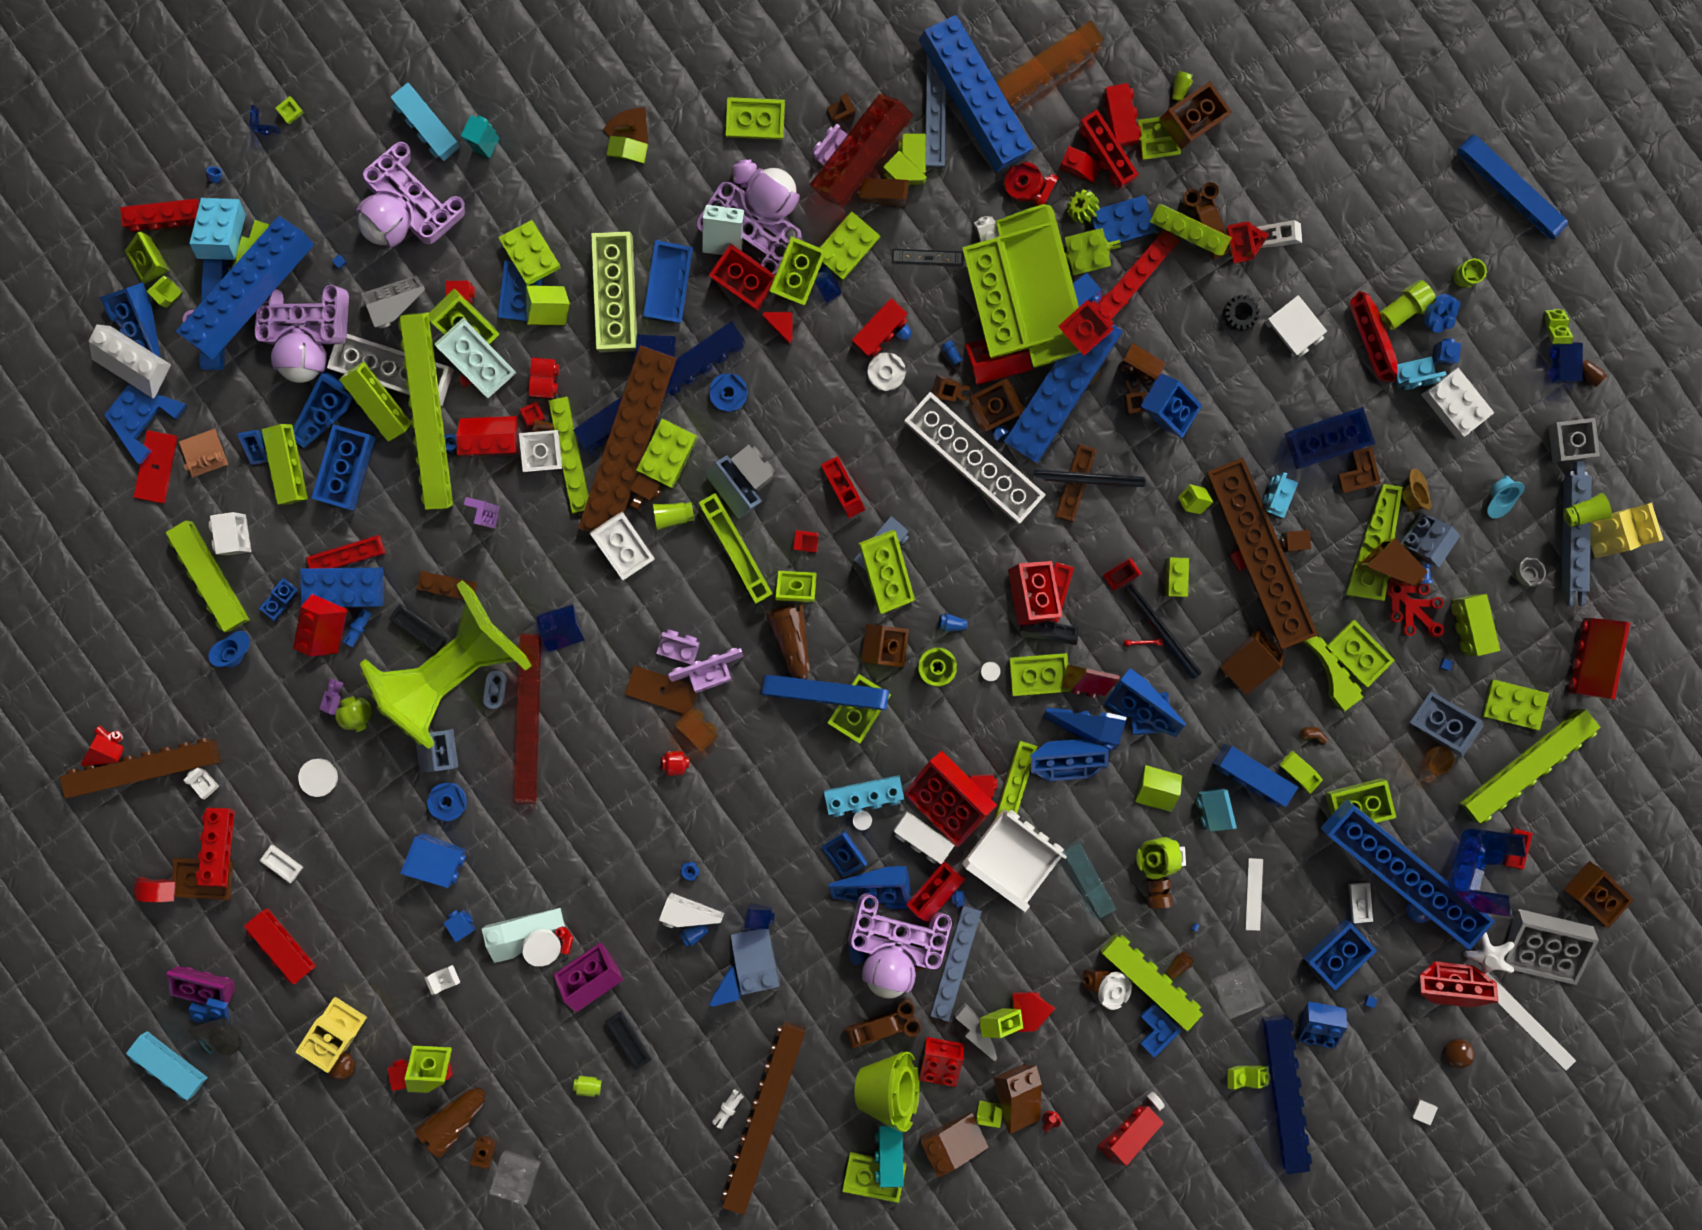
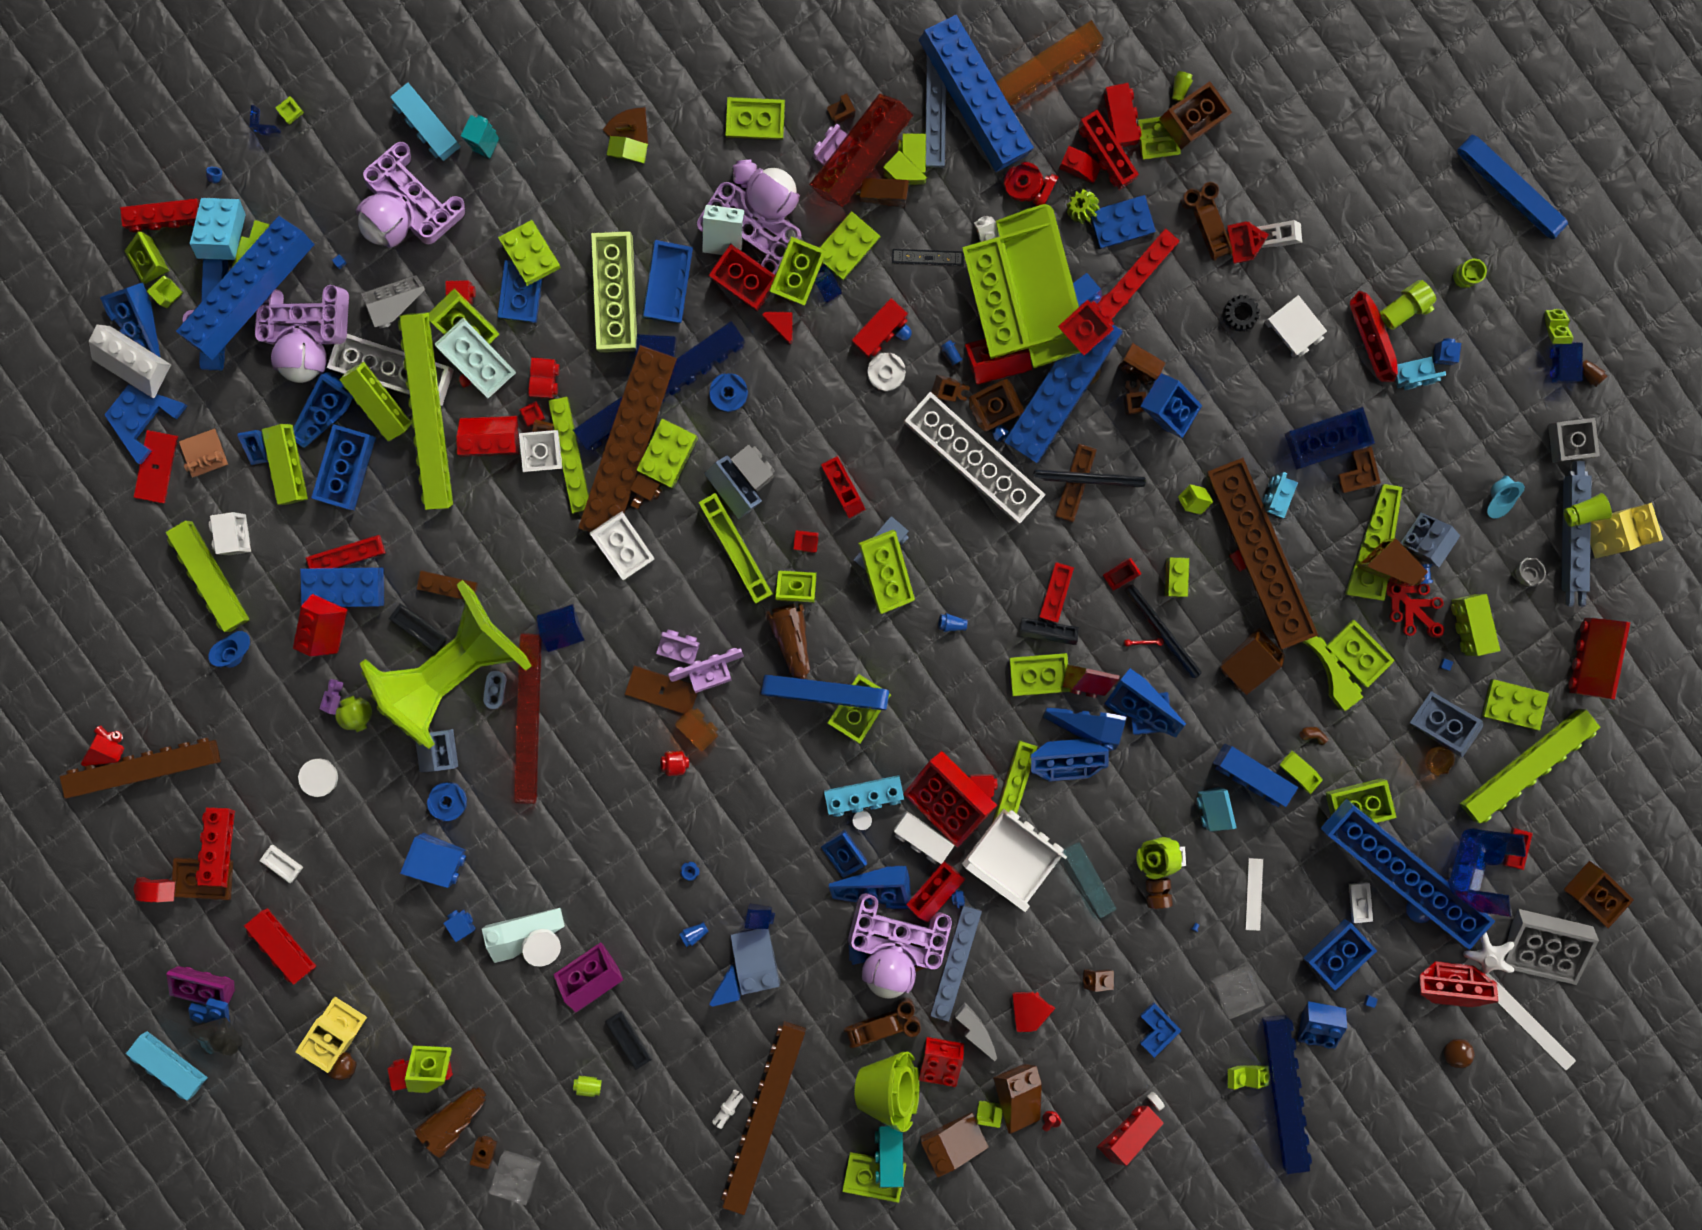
white bracket [183,768,219,800] -> none
blue slope [259,578,299,621] -> none
blue pin [342,608,372,647] -> none
white bracket [425,965,460,995] -> none
blue plate [445,434,457,453] -> none
medium lavender fence [464,497,500,529] -> none
lime slope [526,285,570,325] -> none
red arm [555,926,573,955] -> none
lime plant [653,502,694,530] -> none
white slope [659,893,724,928] -> none
reddish brown slope [861,624,909,667] -> none
lime brick [918,647,957,686] -> none
lime brick [979,1008,1023,1038] -> none
white tile [981,662,1000,681] -> none
red slope [1008,561,1063,625] -> none
lime plate [1065,228,1121,275] -> none
white tile [1098,971,1132,1010] -> none
lime brick [1100,933,1203,1031] -> none
lime slope [1134,765,1182,812] -> none
lime brick [1150,204,1232,255] -> none
reddish brown cone [1166,951,1194,979] -> none
reddish brown brick [1280,530,1311,552] -> none
pearl gold piece [1402,469,1432,512] -> none
white tile [1411,1099,1438,1125] -> none
white brick [1421,368,1494,439] -> none
blue plate [1424,294,1461,333] -> none

